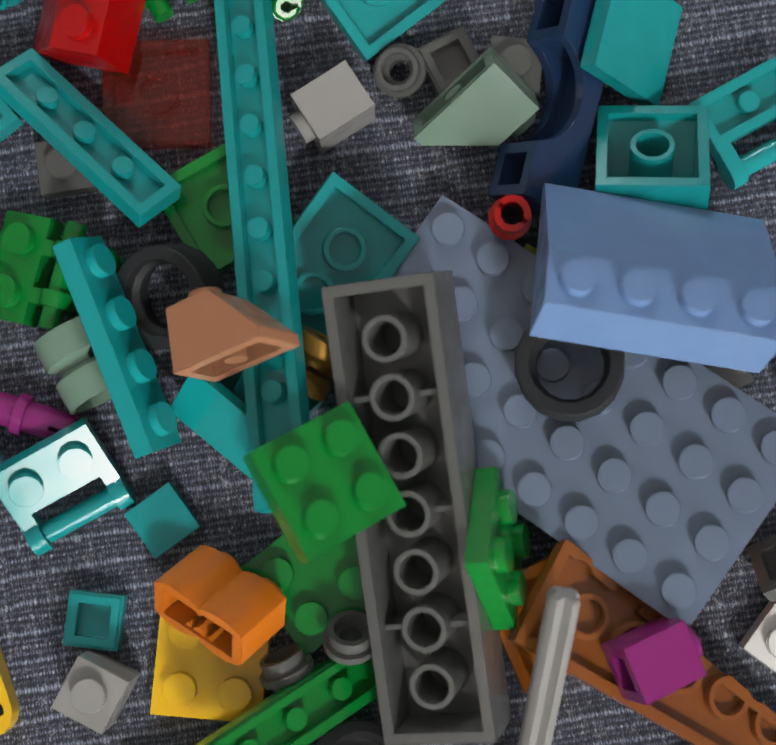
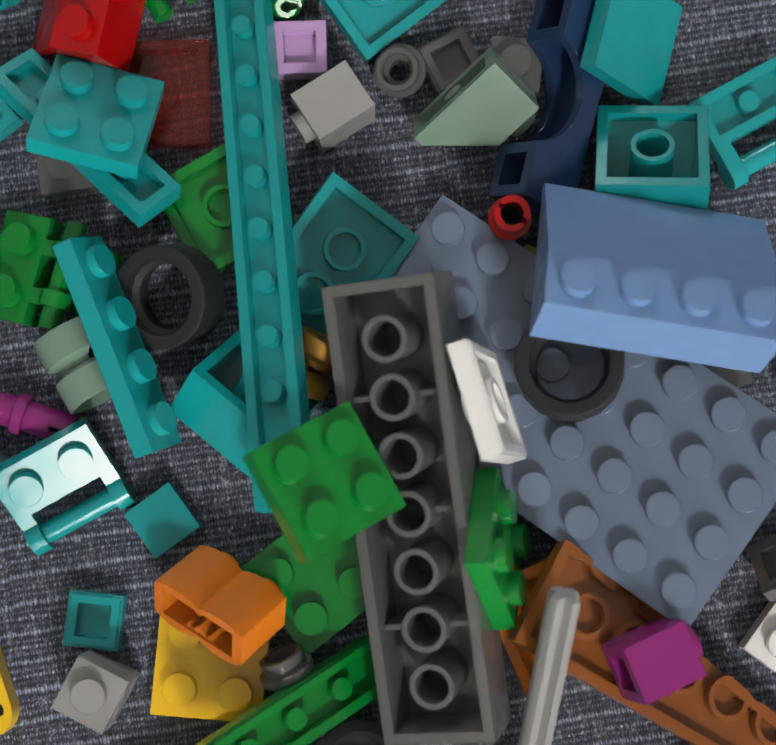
nougat slope [165,287,300,382] -> none
dark grey plate [323,610,372,665] -> none
none -> teal plate [26,53,165,180]
none -> lavender plate [274,20,328,80]
none -> white plate [446,338,527,464]

